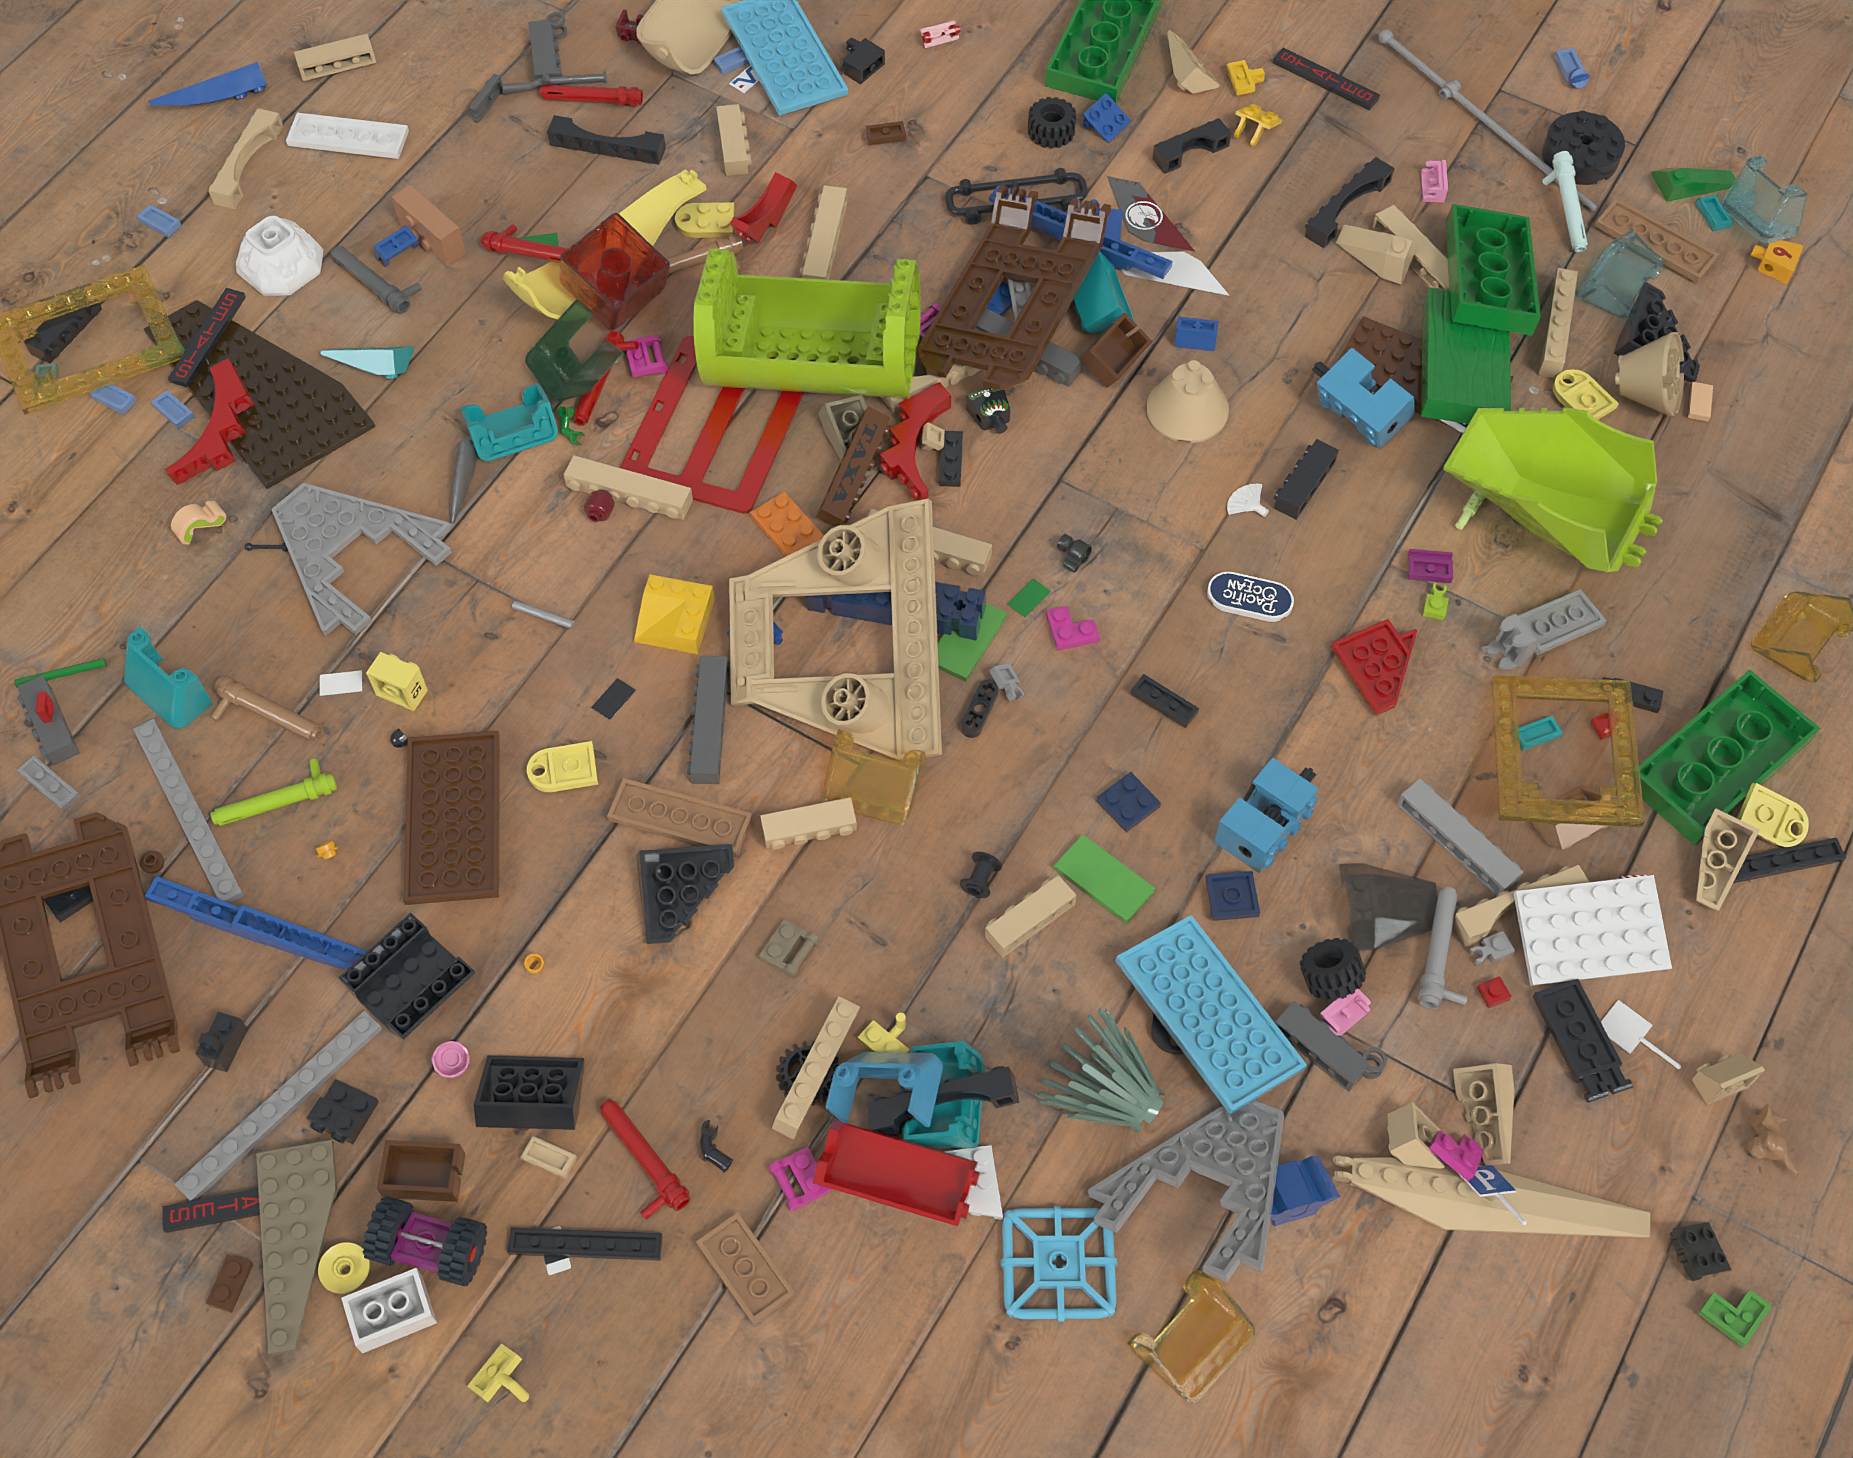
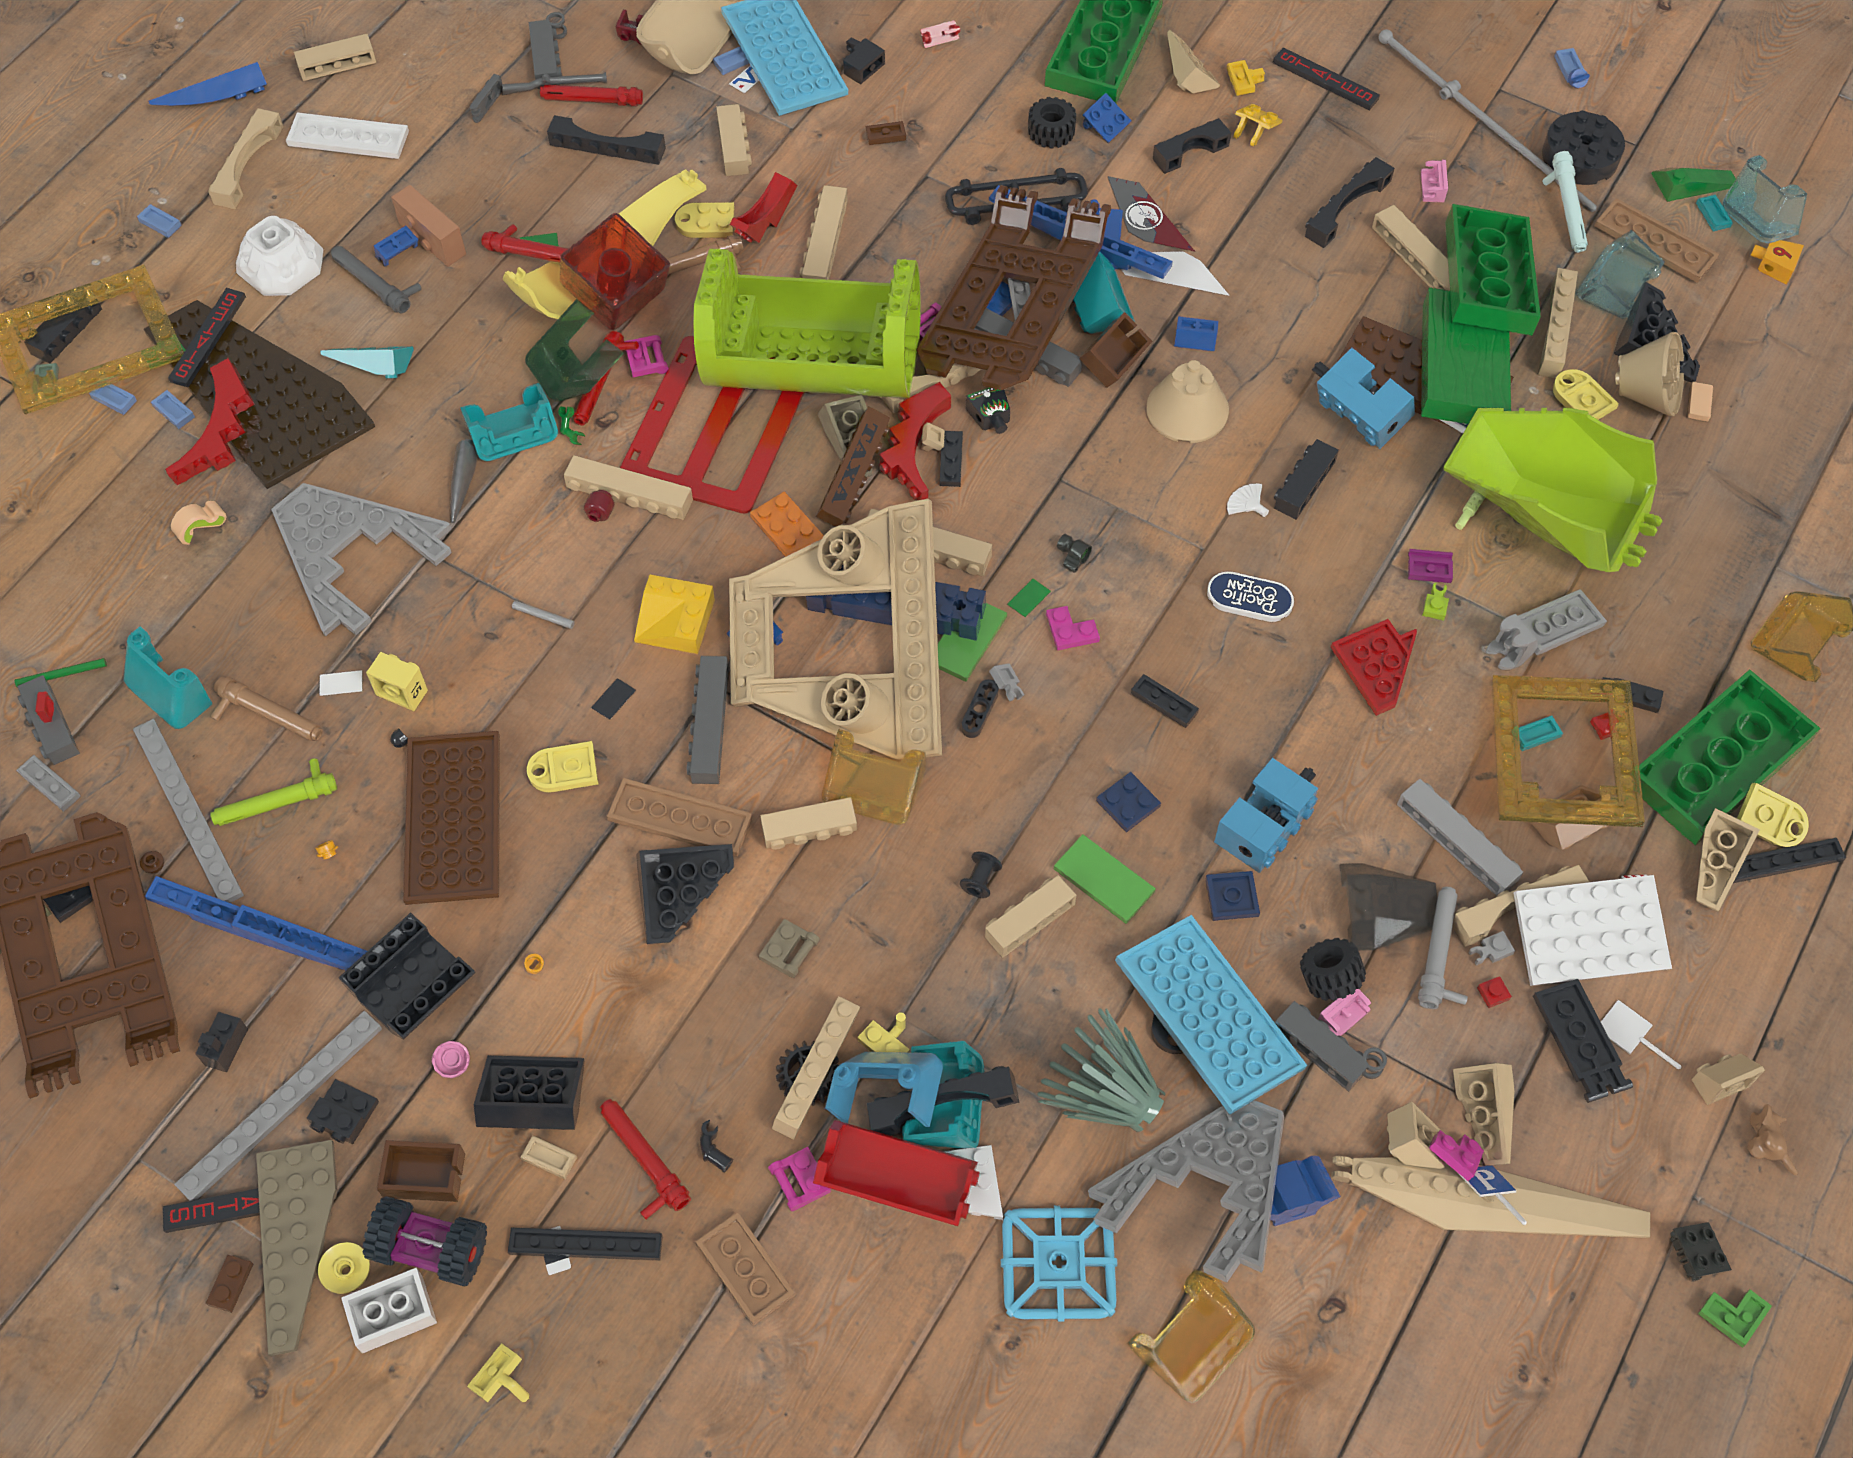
black hinge [245,542,288,552] -> none
tan wedge [1336,225,1417,285] -> none

